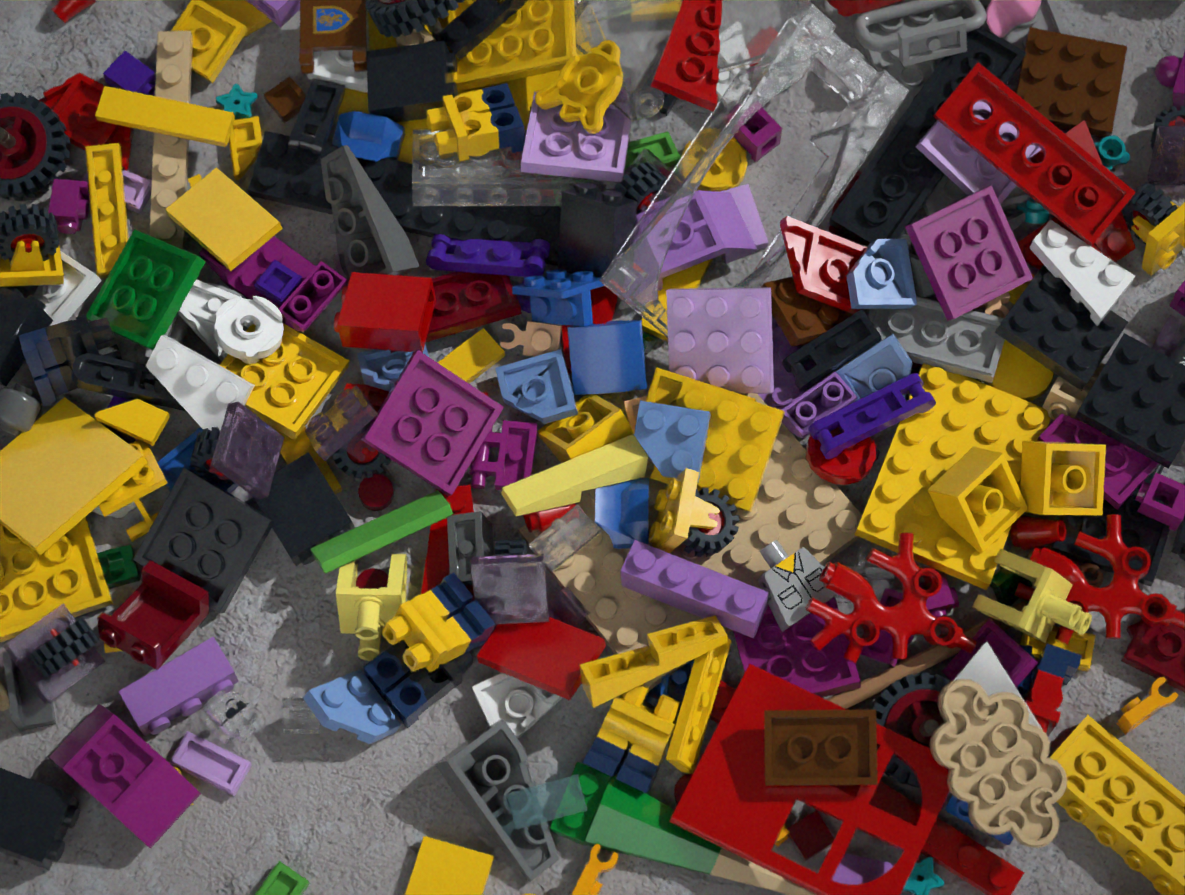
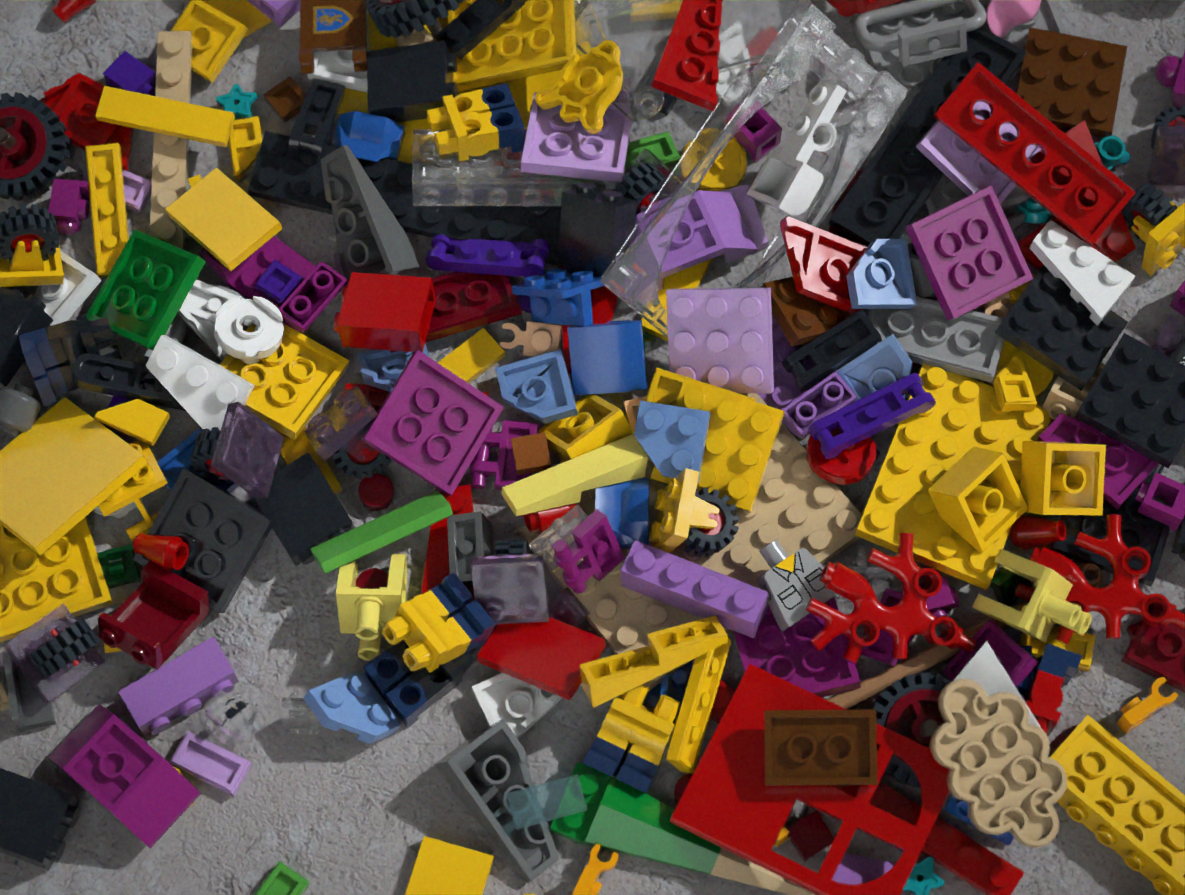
none -> red cone [133,533,189,571]
none -> dark orange tile [511,432,551,475]
none -> magenta plate [553,509,625,594]
none -> white plate [747,79,847,215]
none -> yellow tile [993,352,1037,411]

